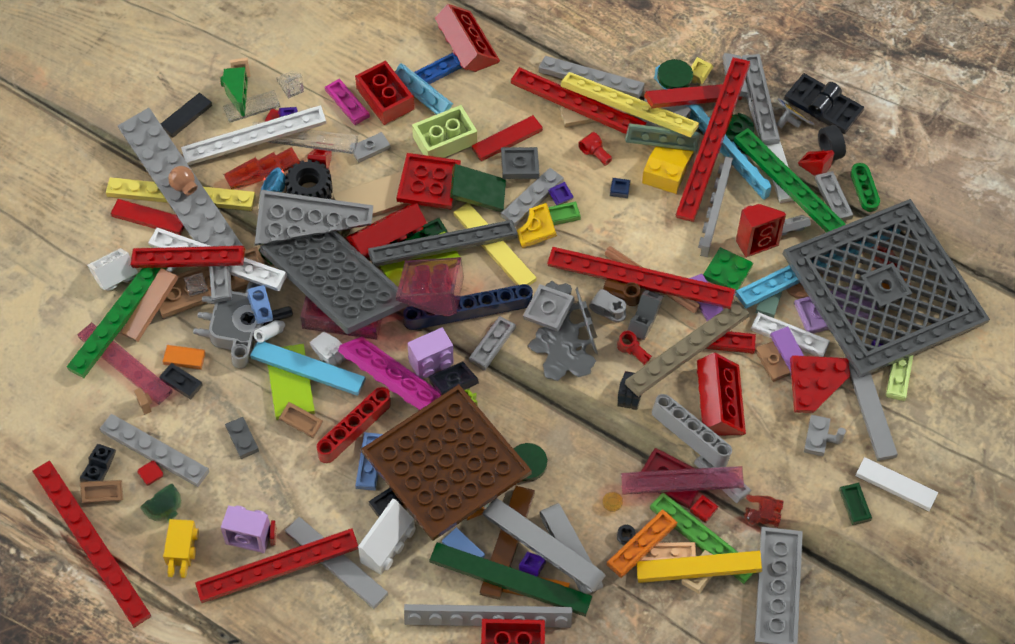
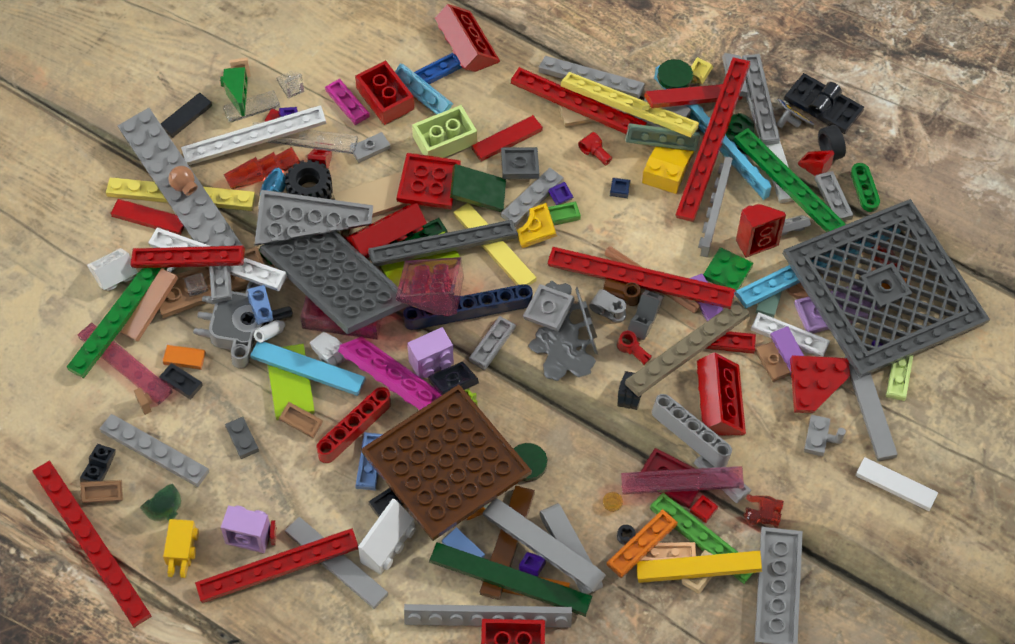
red piece [138,461,163,486] -> none
dark green tile [839,483,872,525] -> none

